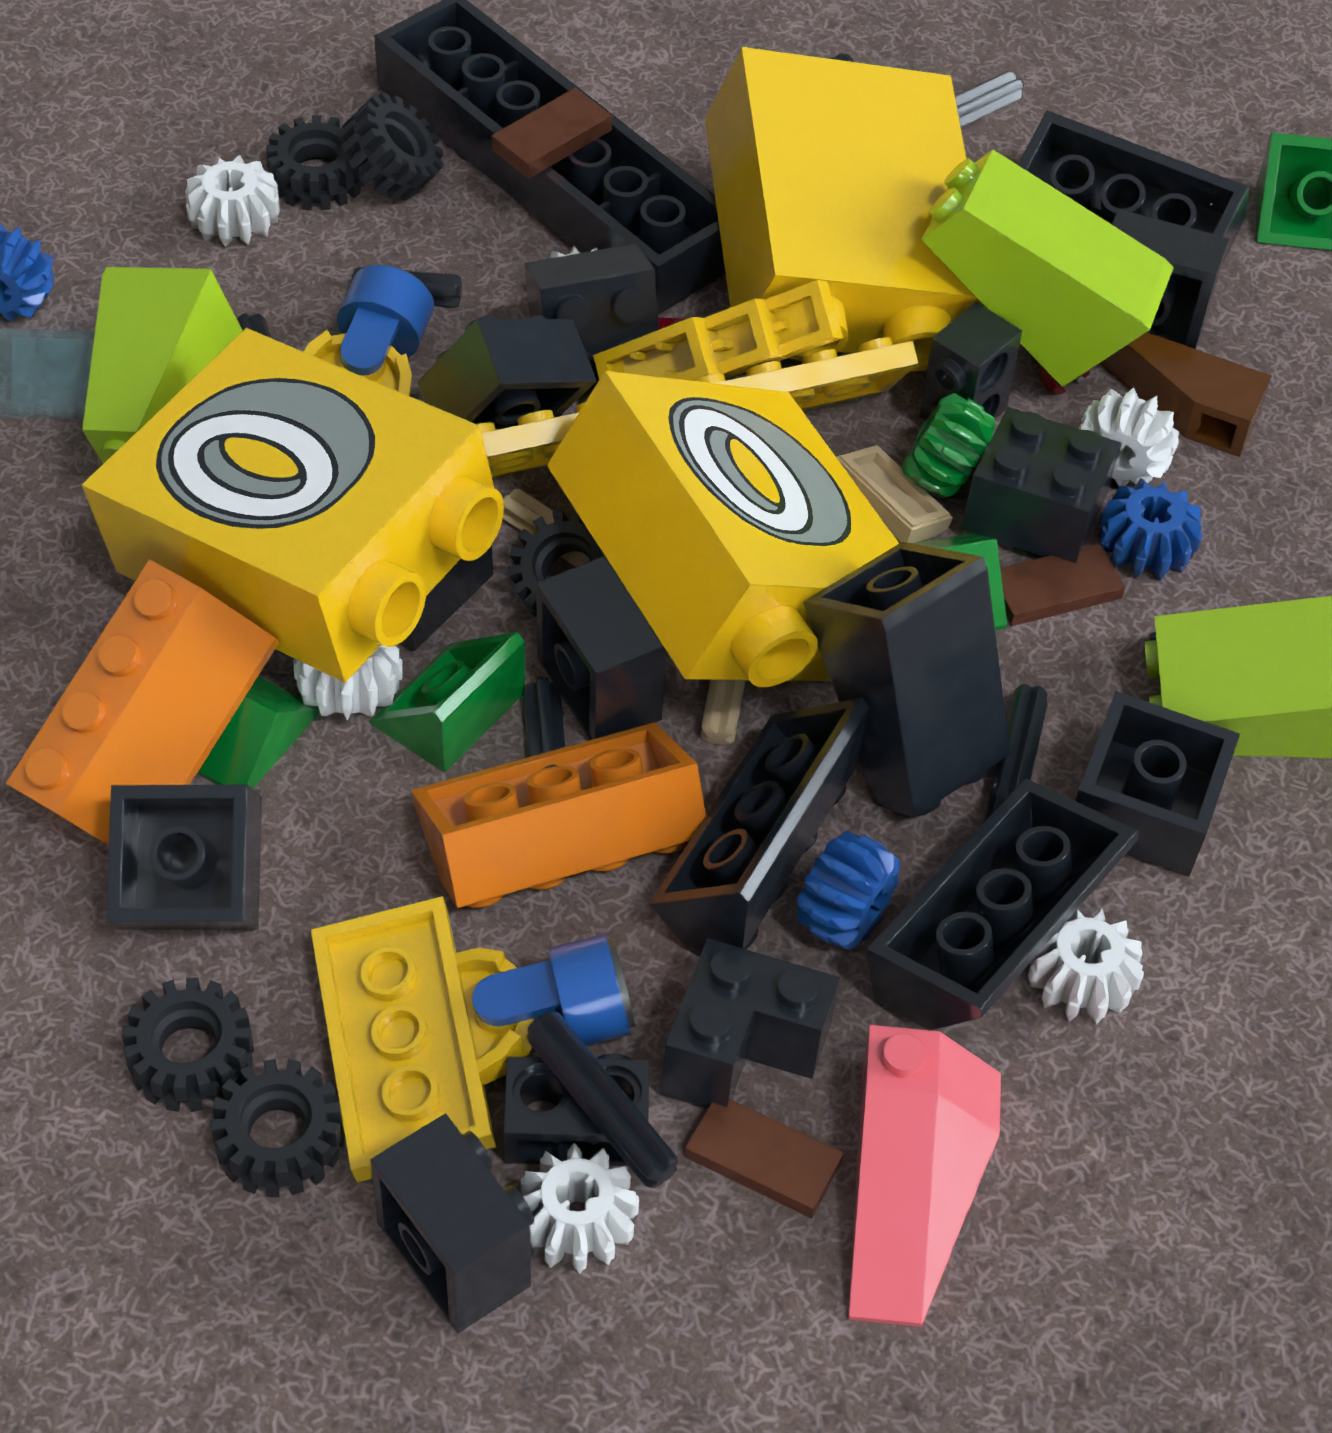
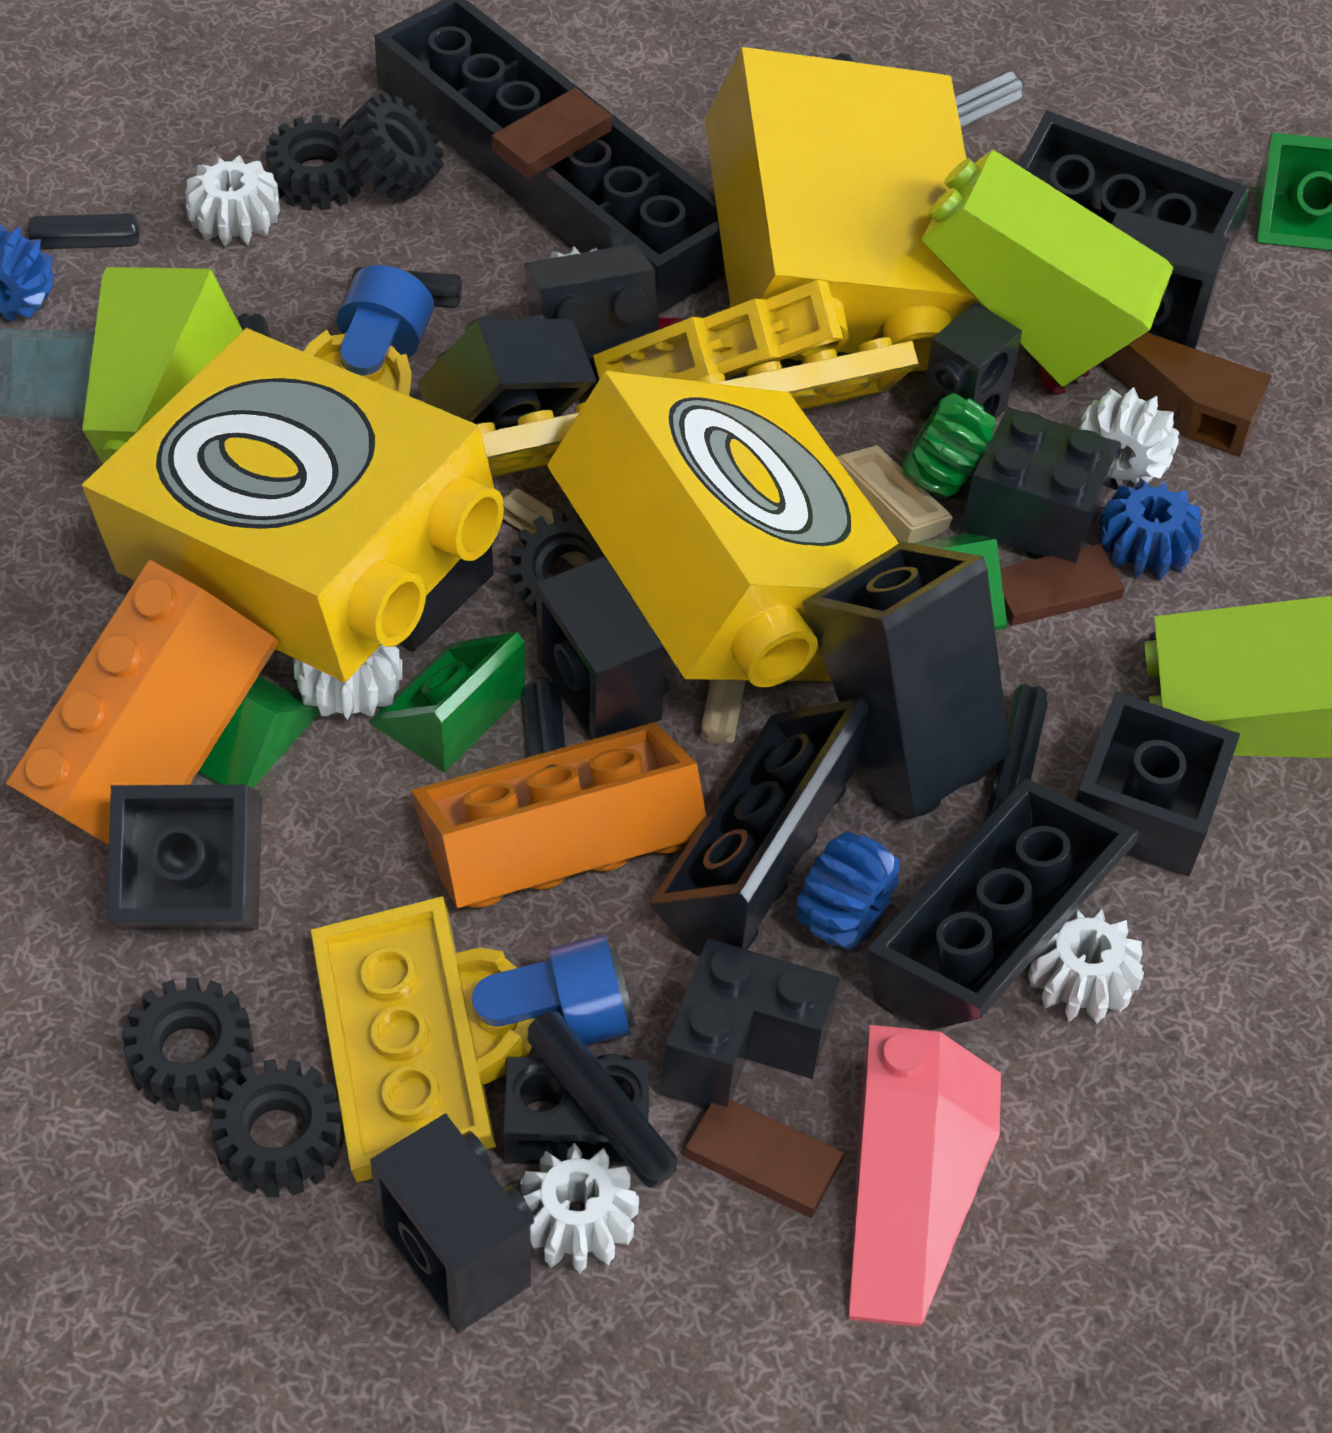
none -> black axle [28,213,140,249]

